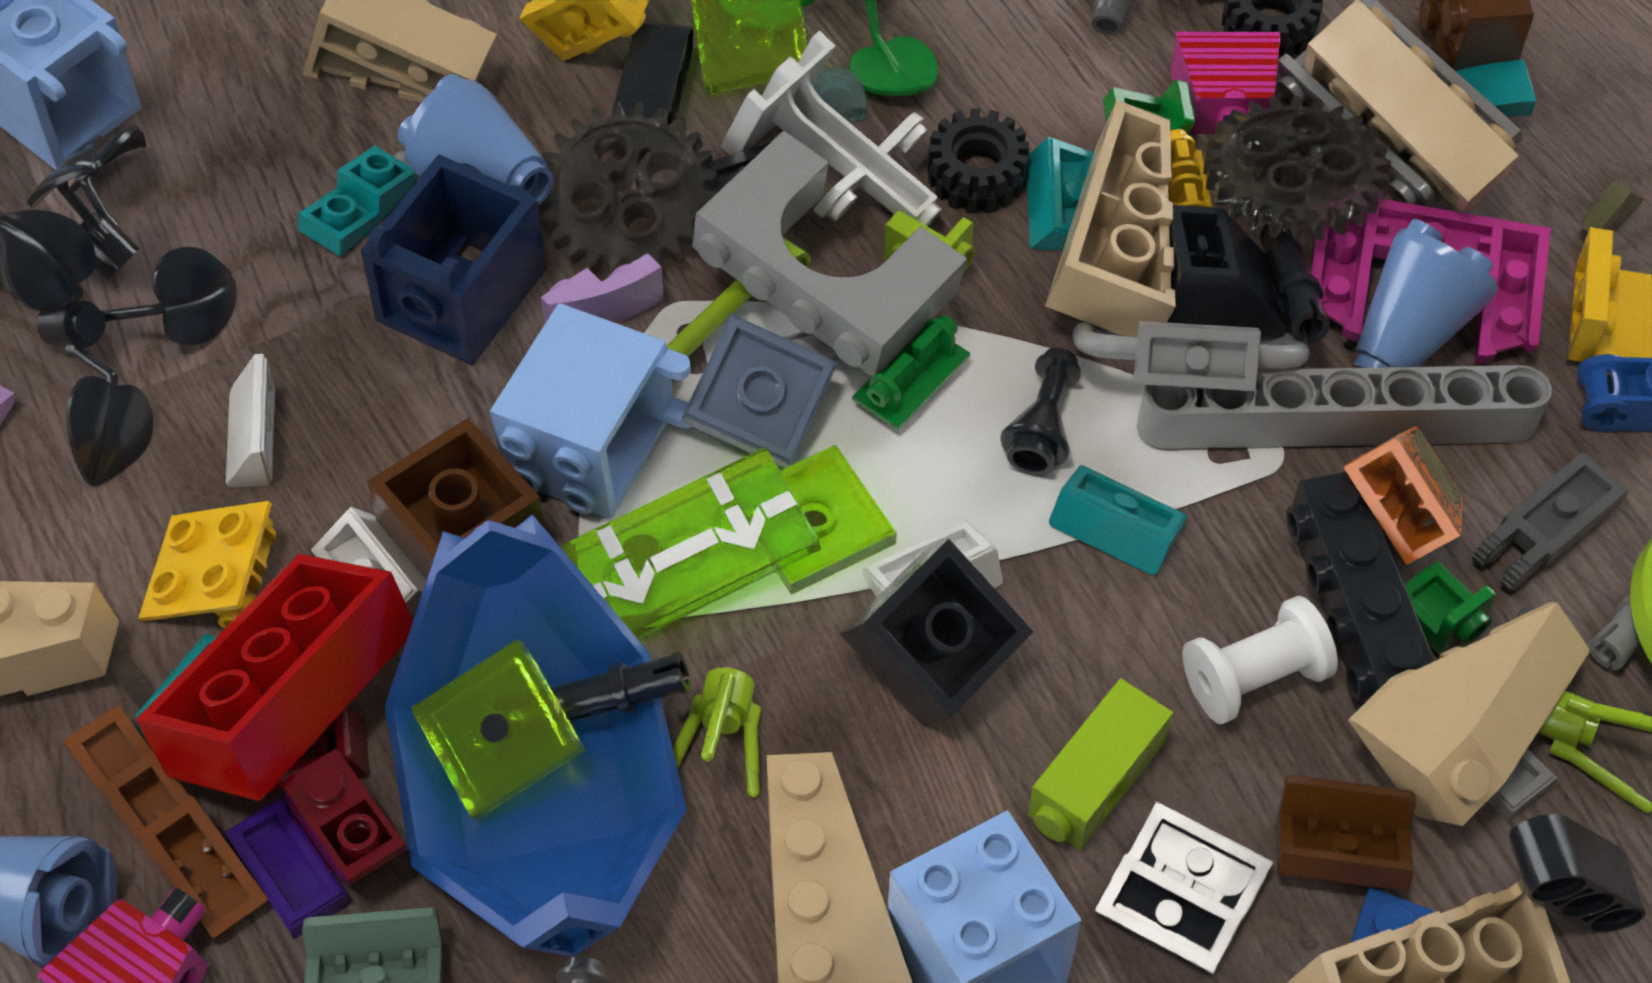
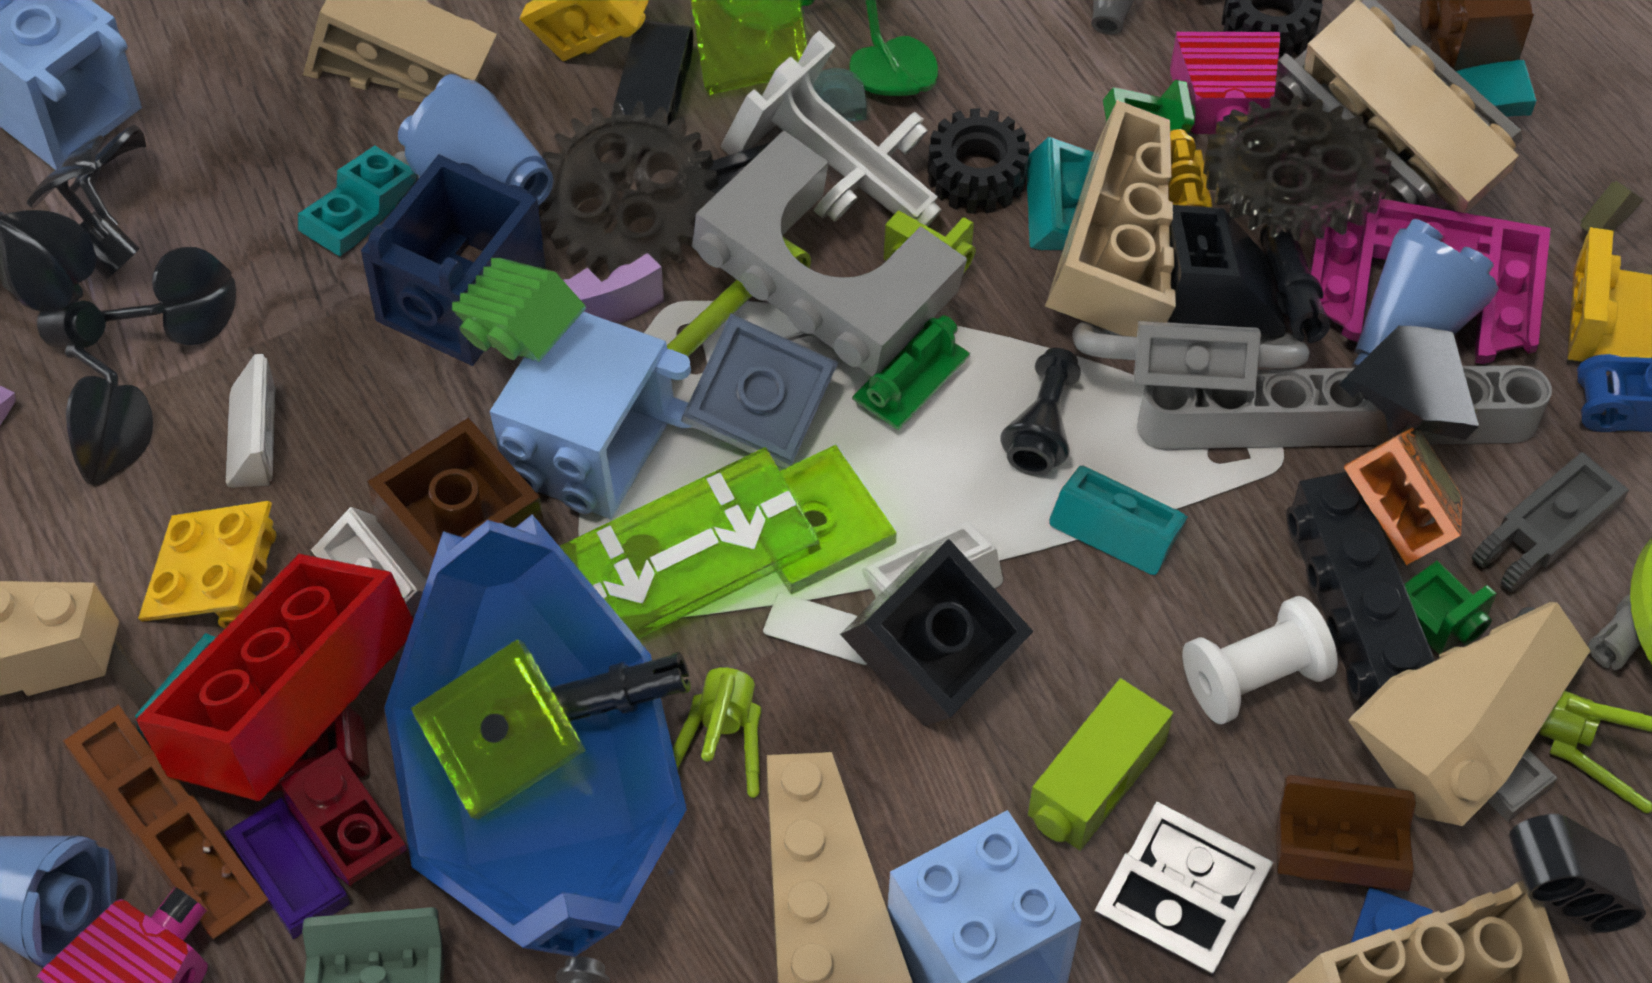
none -> bright green brick [452,258,586,362]
none -> white sticker [763,593,867,665]
none -> black slope [1339,325,1479,440]

